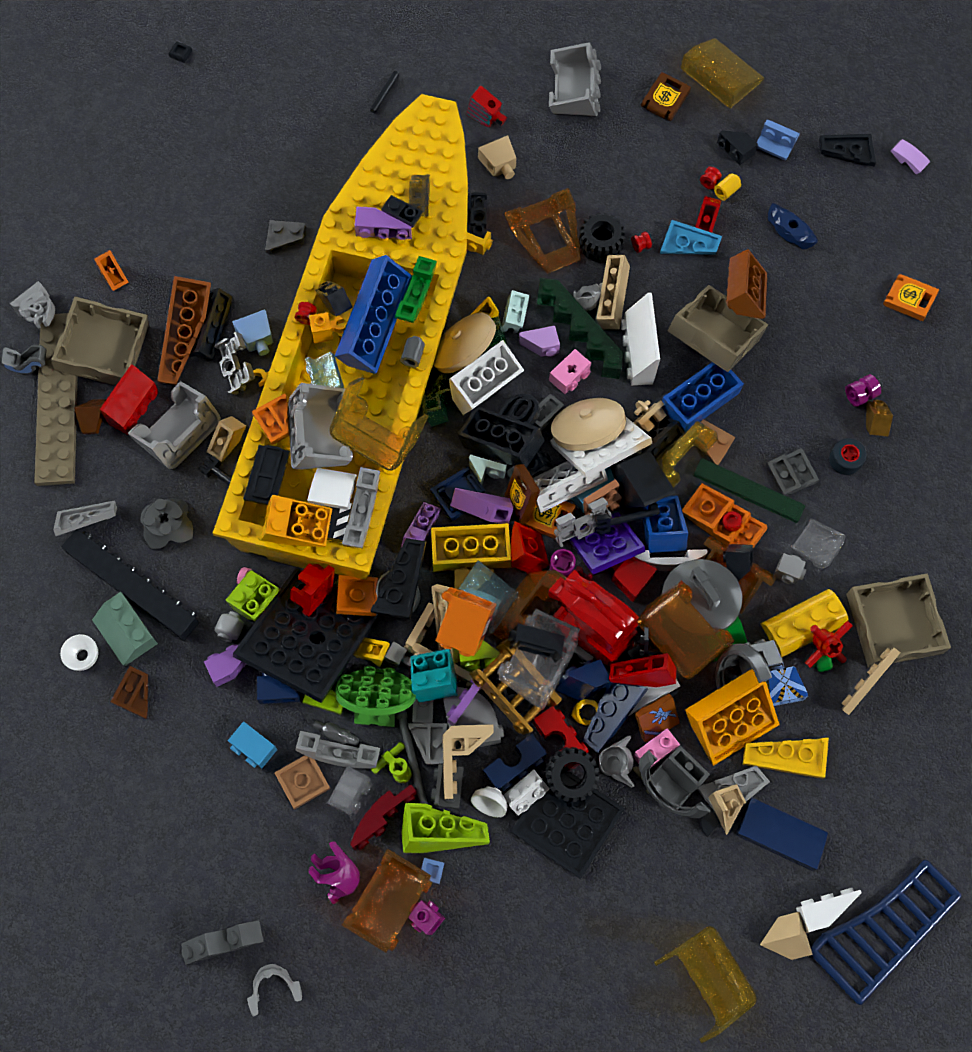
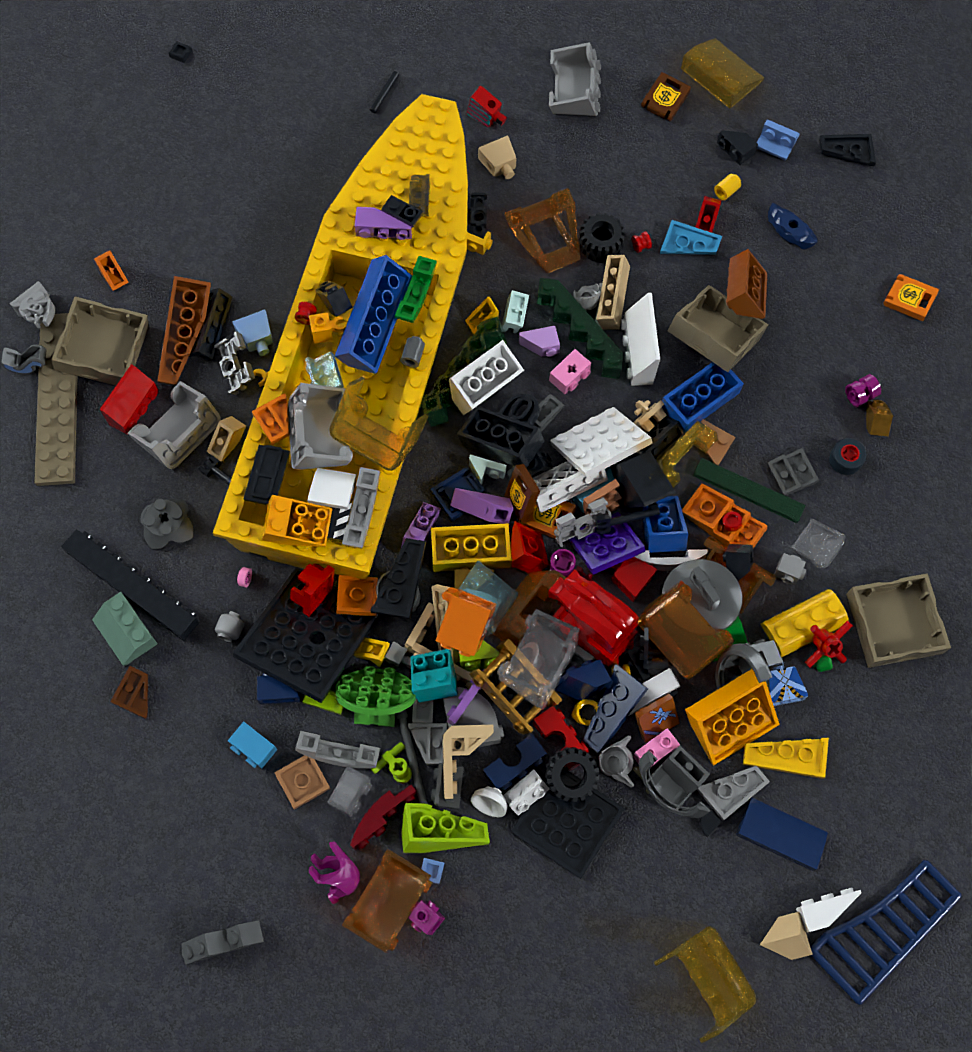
light grey wing [53,501,117,536] -> none
white piece [60,635,98,671] -> none
reddish brown slope [74,399,107,435] -> none
medium lavender slope [204,644,246,687] -> none
lime slope [226,570,280,621] -> none
light grey helmet [247,964,302,1016] -> none
flat silver wing [265,220,306,254] -> none
flat silver piece [313,721,359,746] -> none
tan dish [433,313,496,373] -> none
black window [508,623,565,663] -> none
tan dish [551,398,626,451] -> none
red slope [609,653,677,687] -> none
red wheel [700,167,722,189] -> none
tan slope [708,784,746,835] -> none
tan plate [841,647,901,715] -> none
lavender slope [891,139,930,174] -> none

